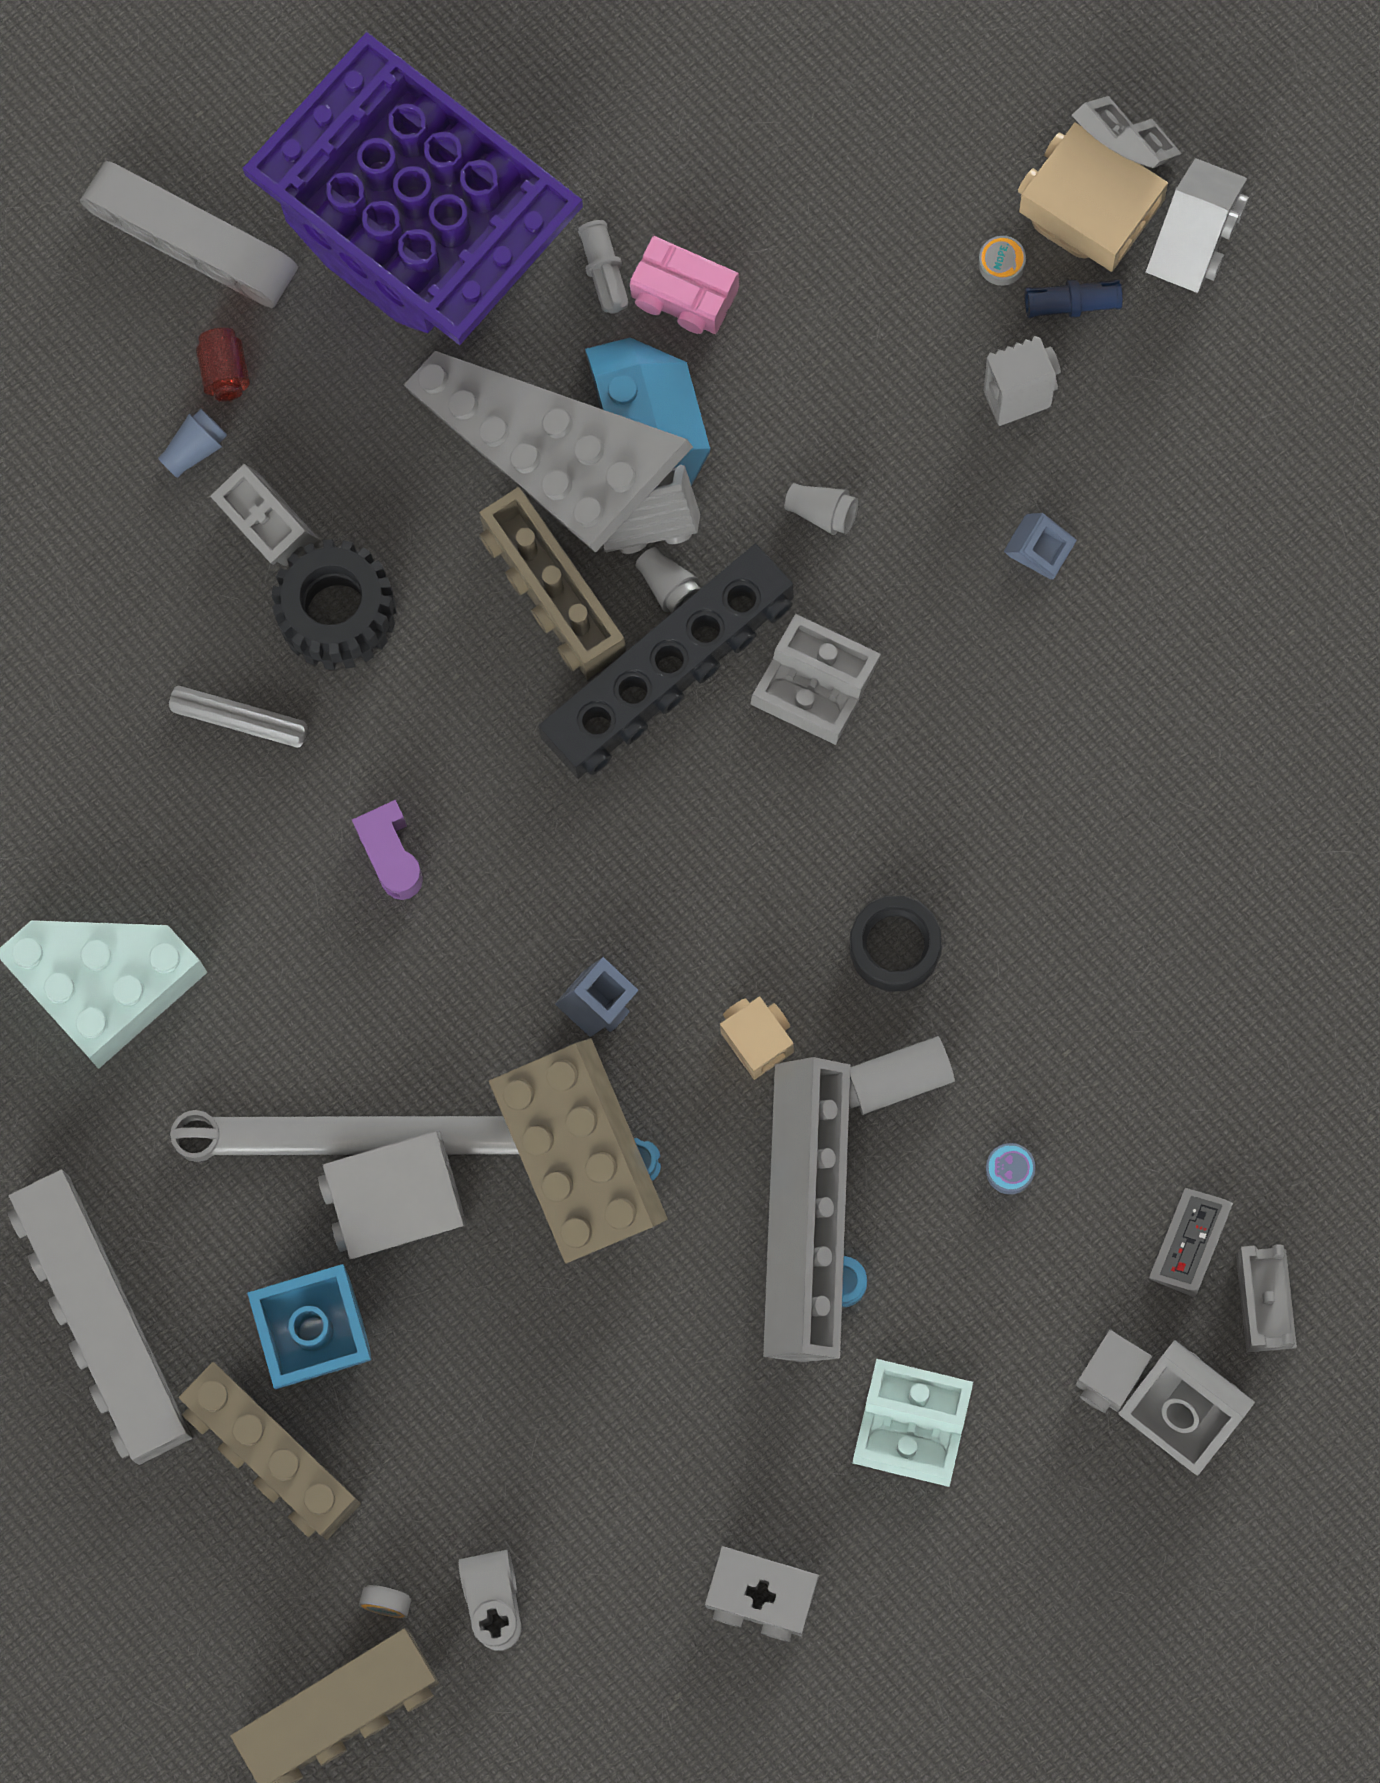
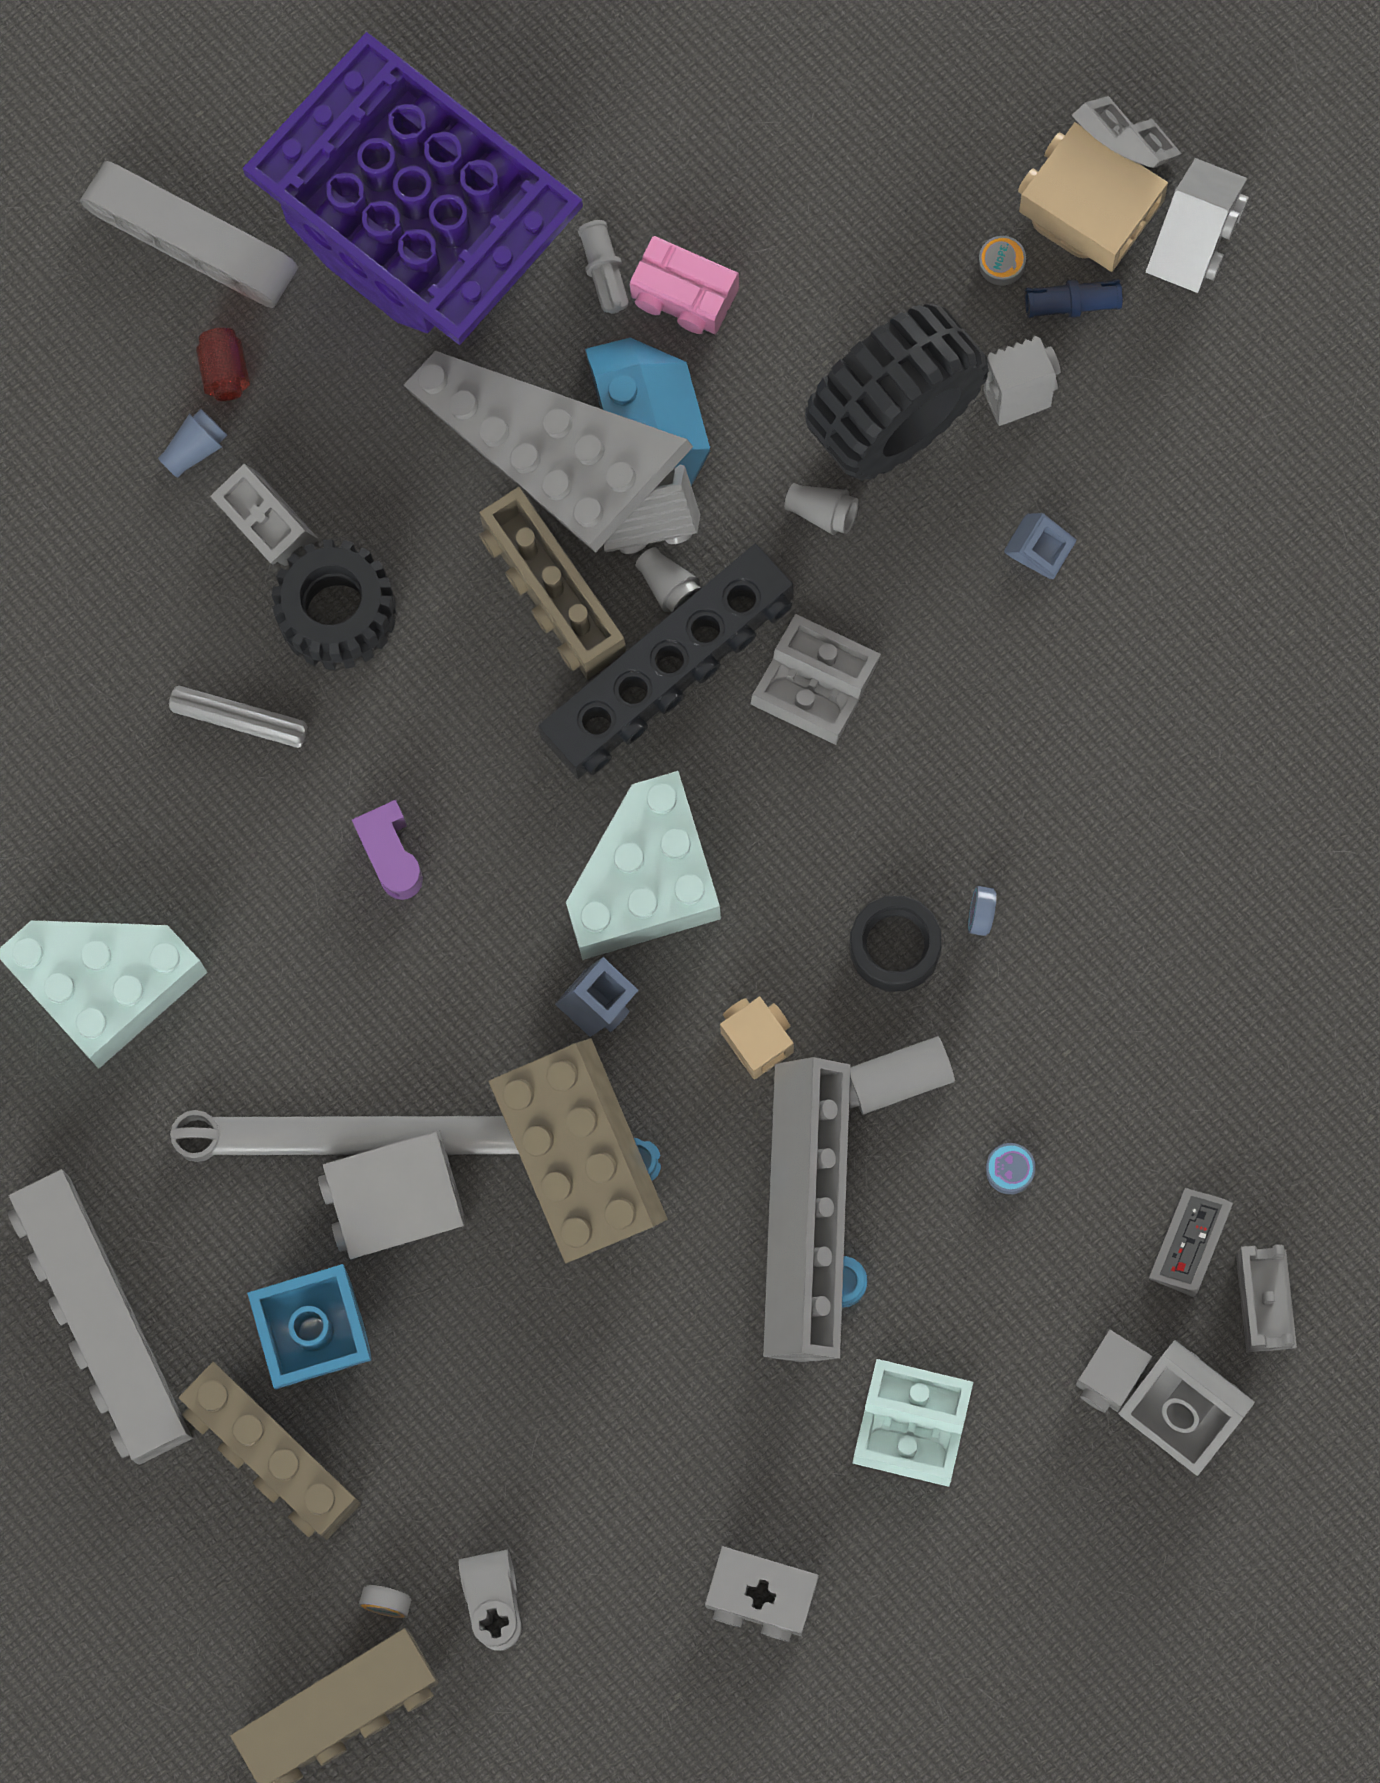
none -> light aqua brick [566,771,721,960]
none -> black tyre [805,304,989,480]
none -> sand blue tile [968,886,996,936]

